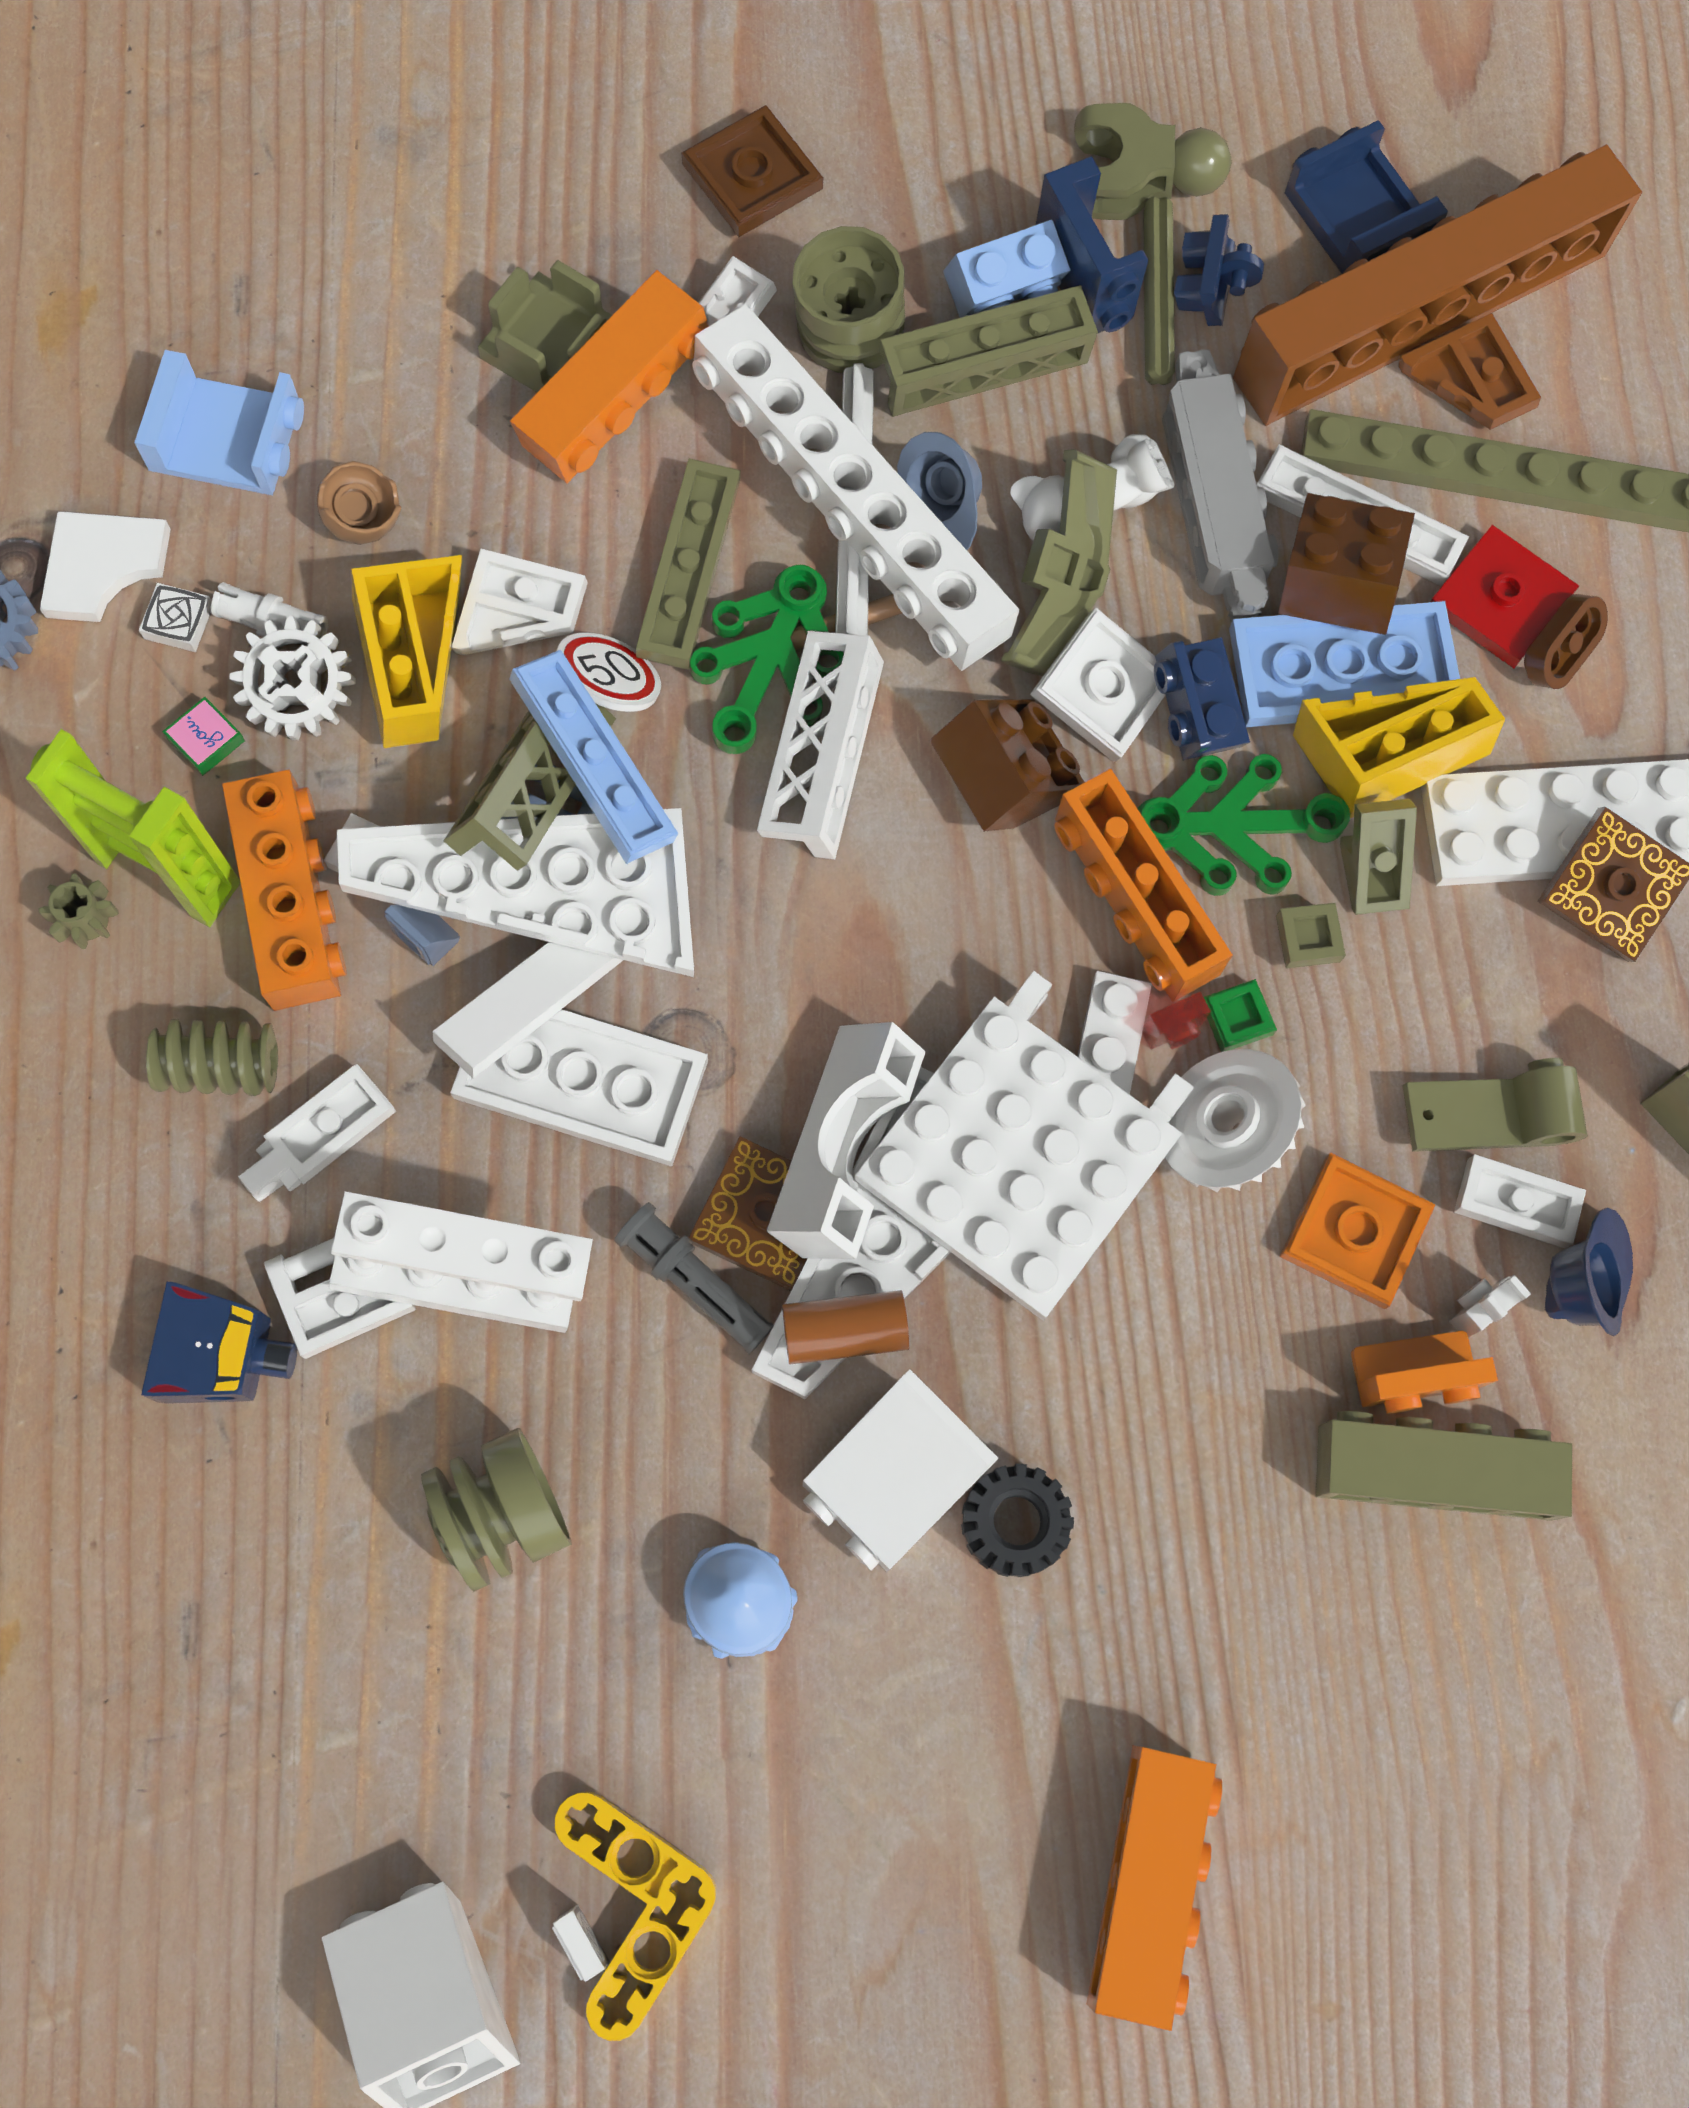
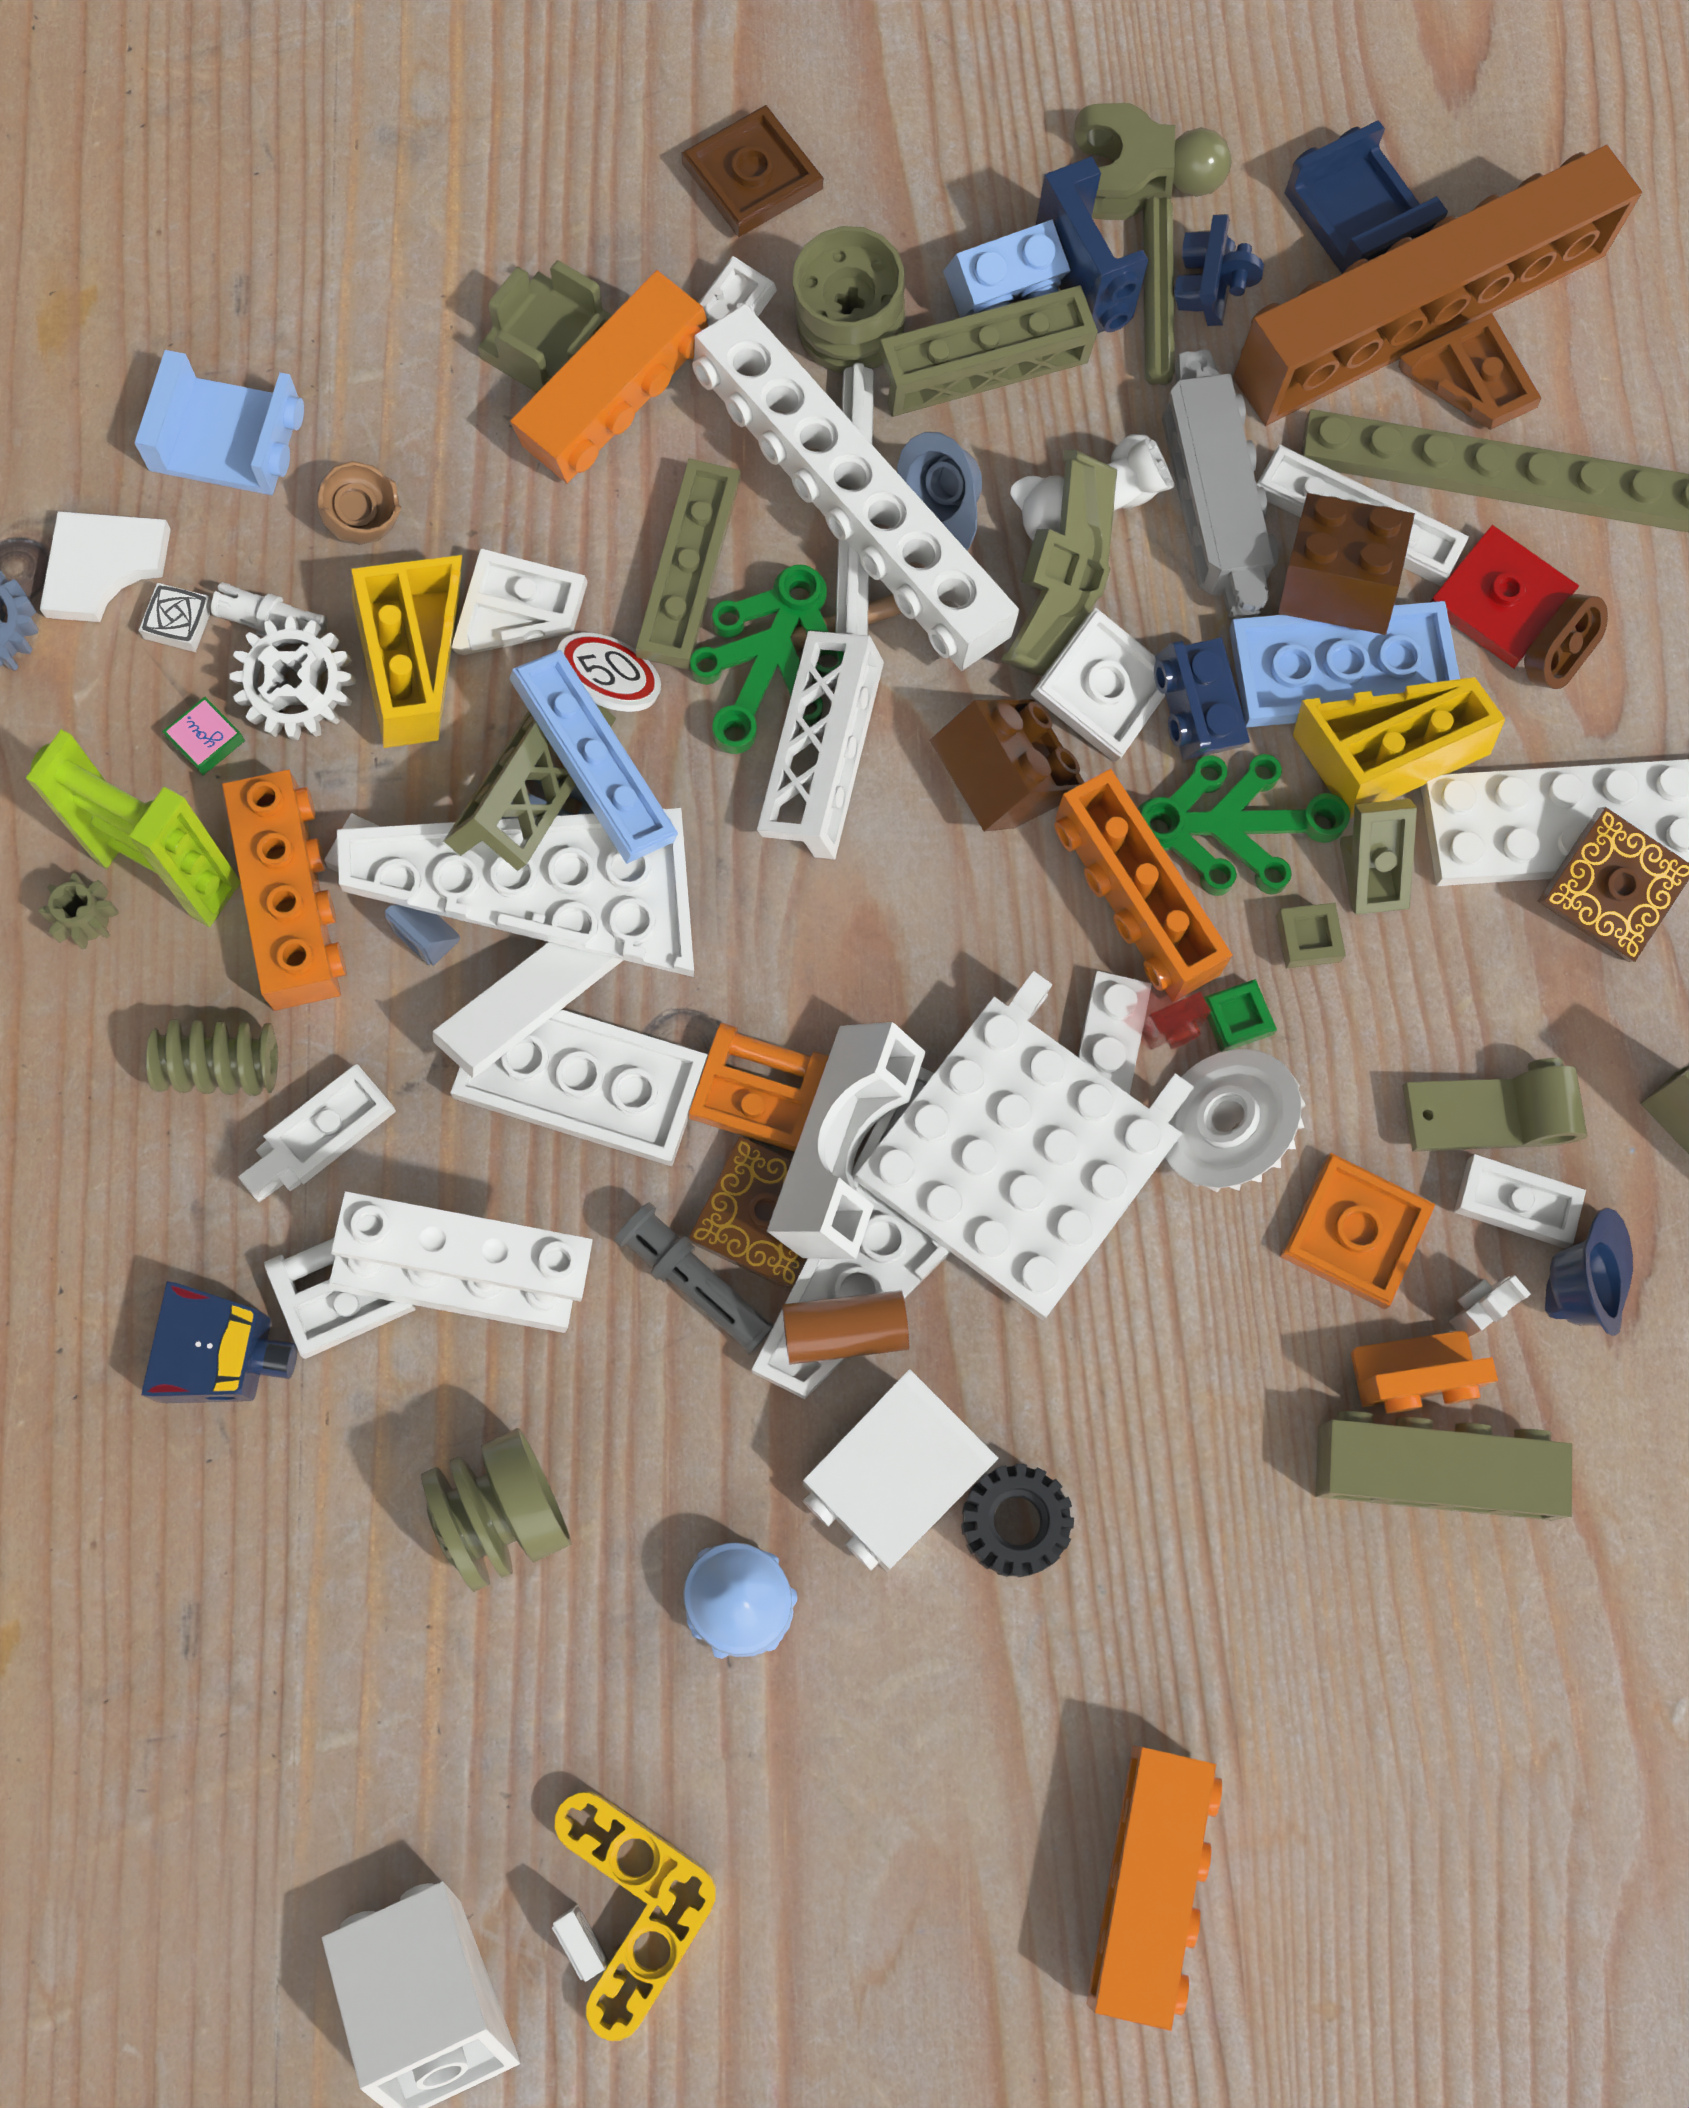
none -> orange plate [689,1022,829,1152]

